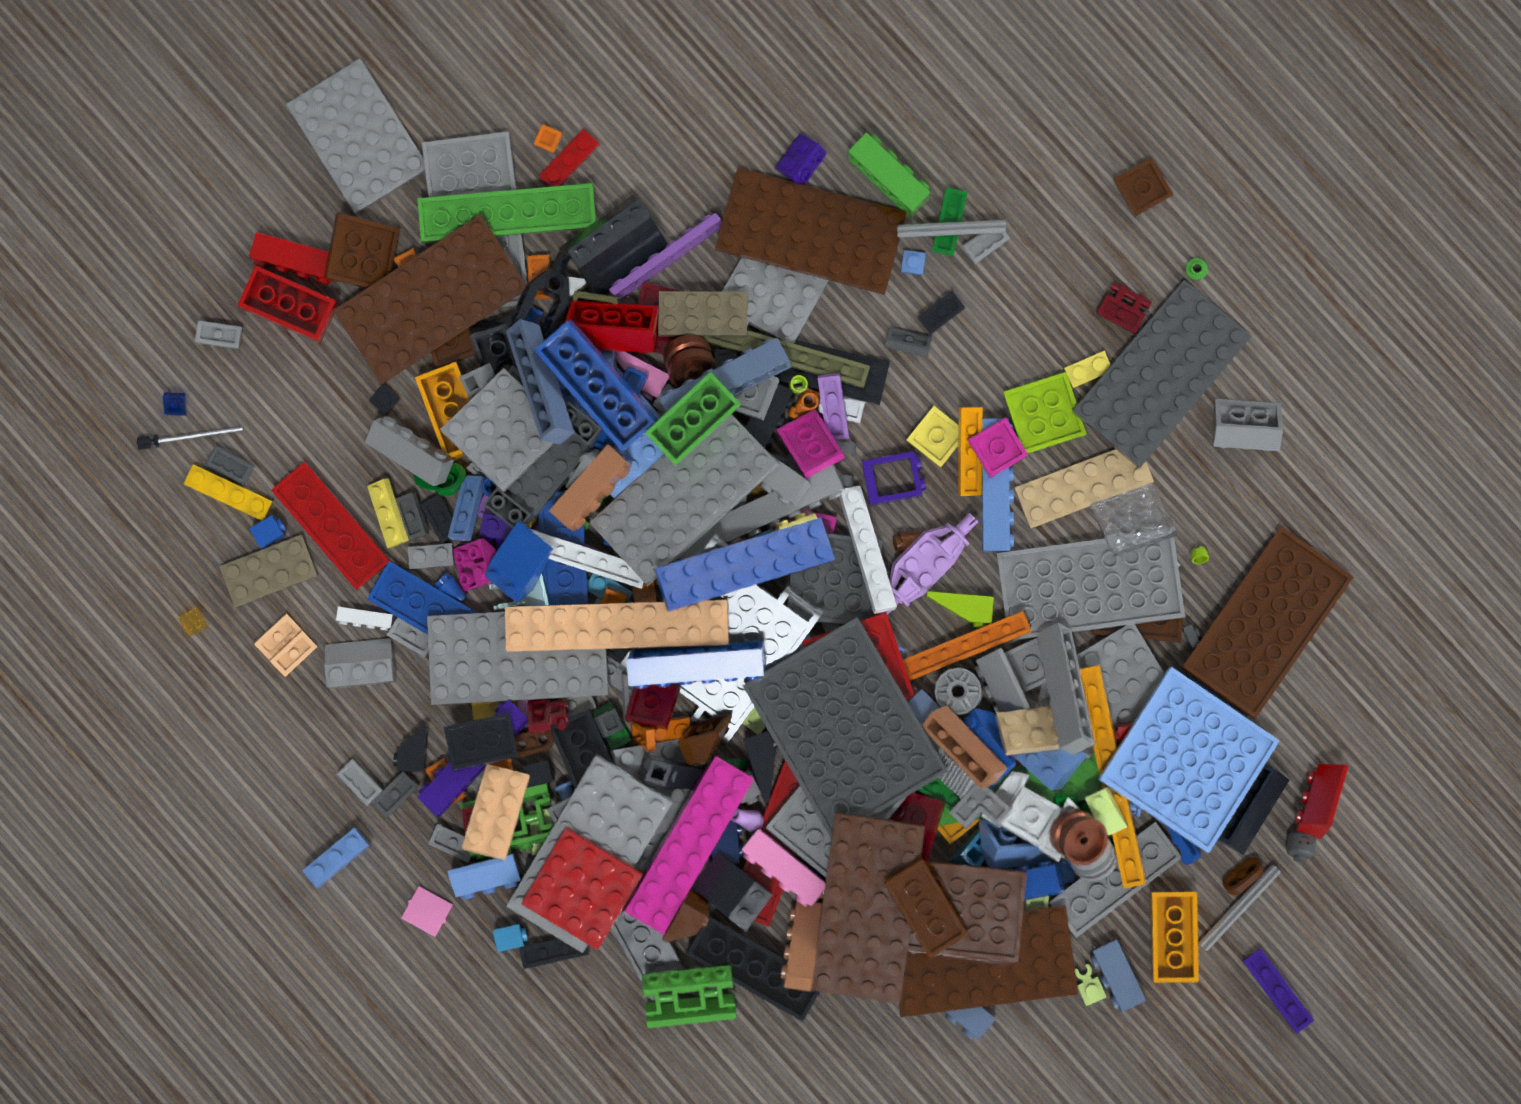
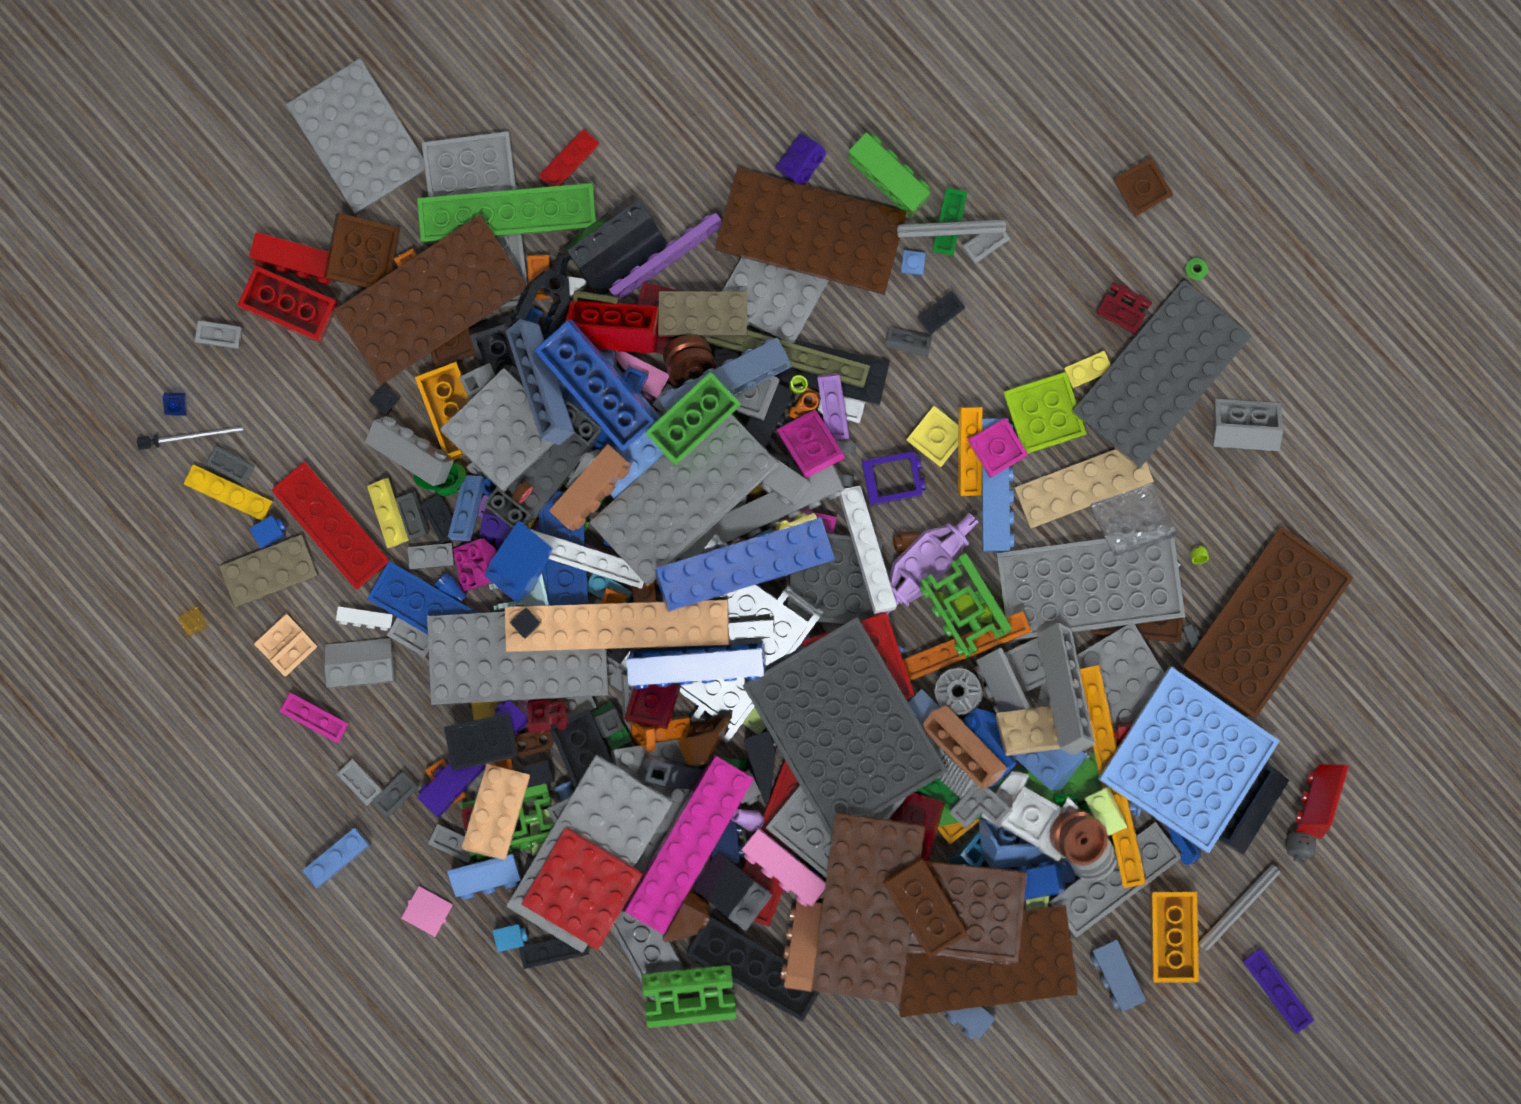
black slope [393,727,428,773] -> none
orange plate [534,124,563,154] -> none
yellowish green plate [1075,964,1106,1006] -> none
reddish brown plate [1223,857,1264,895] -> none
none -> dark pink plate [279,692,349,744]
none -> black tile [510,607,542,639]
none -> reddish brown tile [513,482,533,504]
none -> plate [728,619,775,645]
none -> bright green fence [919,553,1012,658]

